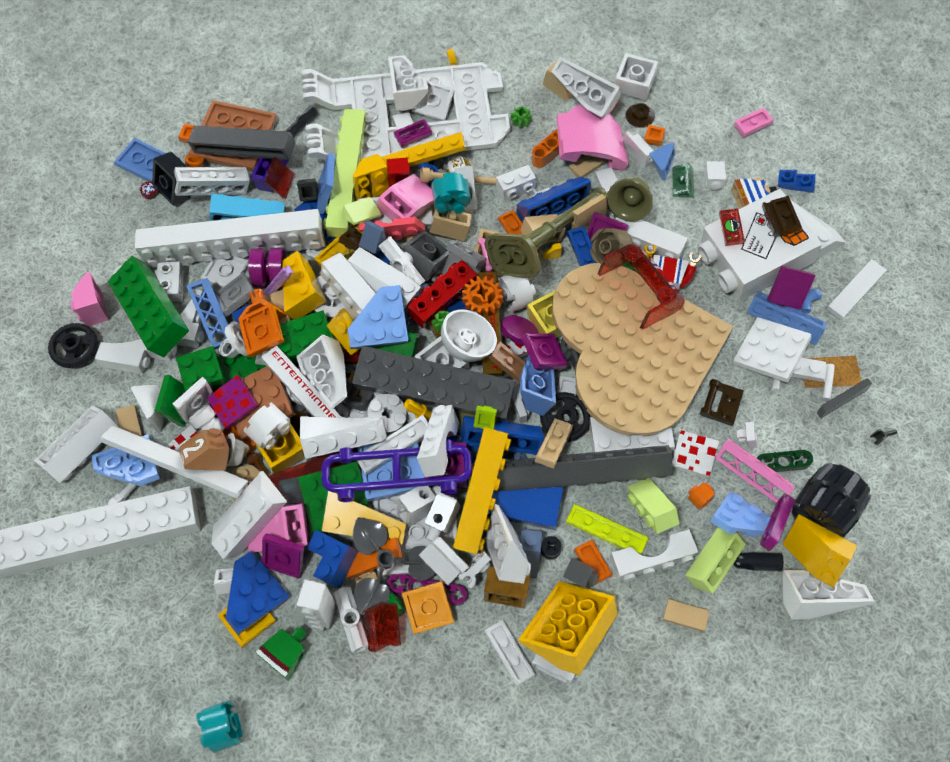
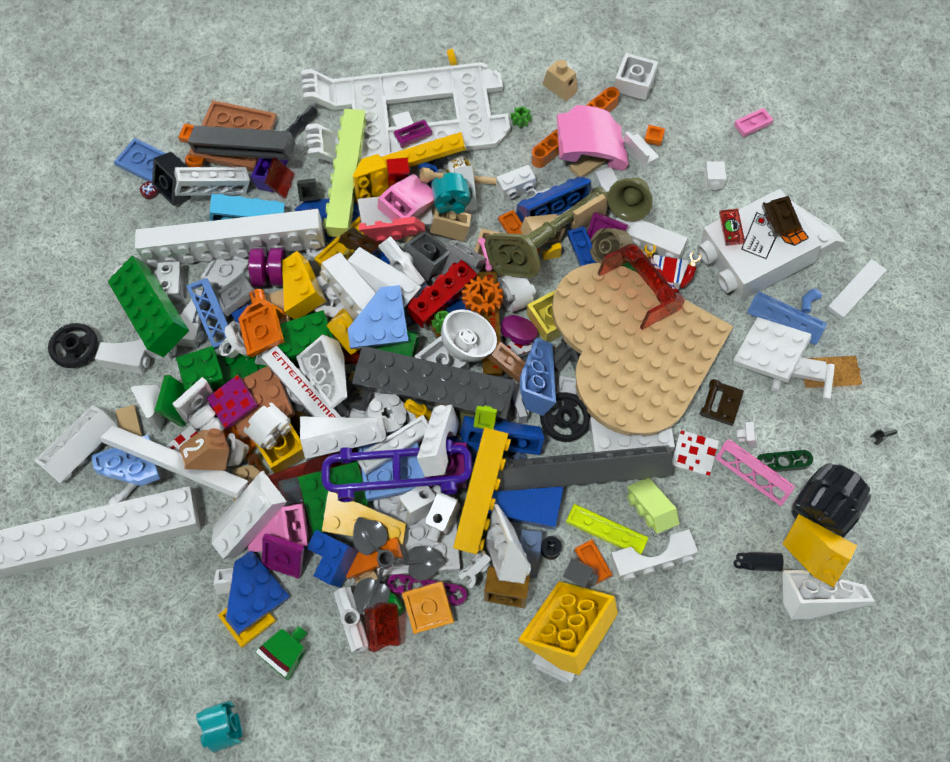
bright pink slope [70,272,109,326] -> none
lavender axle [264,266,293,296] -> none
white wedge [290,580,337,631] -> none
medium blue tile [317,153,335,214] -> none
yellowish green slope [342,197,382,225] -> none
sand blue slope [359,220,386,254] -> none
white wedge [388,55,428,111] -> none
white tile [412,80,455,121] -> none
white panel [418,537,468,585] -> none
white tile [484,620,535,687] -> none
magenta tile [521,333,568,369] -> none
tan tile [535,418,573,469] -> none
white wedge [551,57,621,118] -> none
dark brown piece [625,103,655,128] -> none
medium blue slope [649,142,675,181] -> none
tan tile [663,599,709,632] -> none
clear green slope [672,162,694,198] -> none
yellowish green brick [685,527,746,594] -> none
orange plate [688,482,715,511] -> none
light blue plate [710,491,771,537] -> none
torso [731,178,777,209] -> none
magenta beam [760,493,795,551] -> none
magenta tile [767,266,816,309] -> none
blue slope [778,170,816,193] -> none
dark grey tile [817,379,872,418] -> none

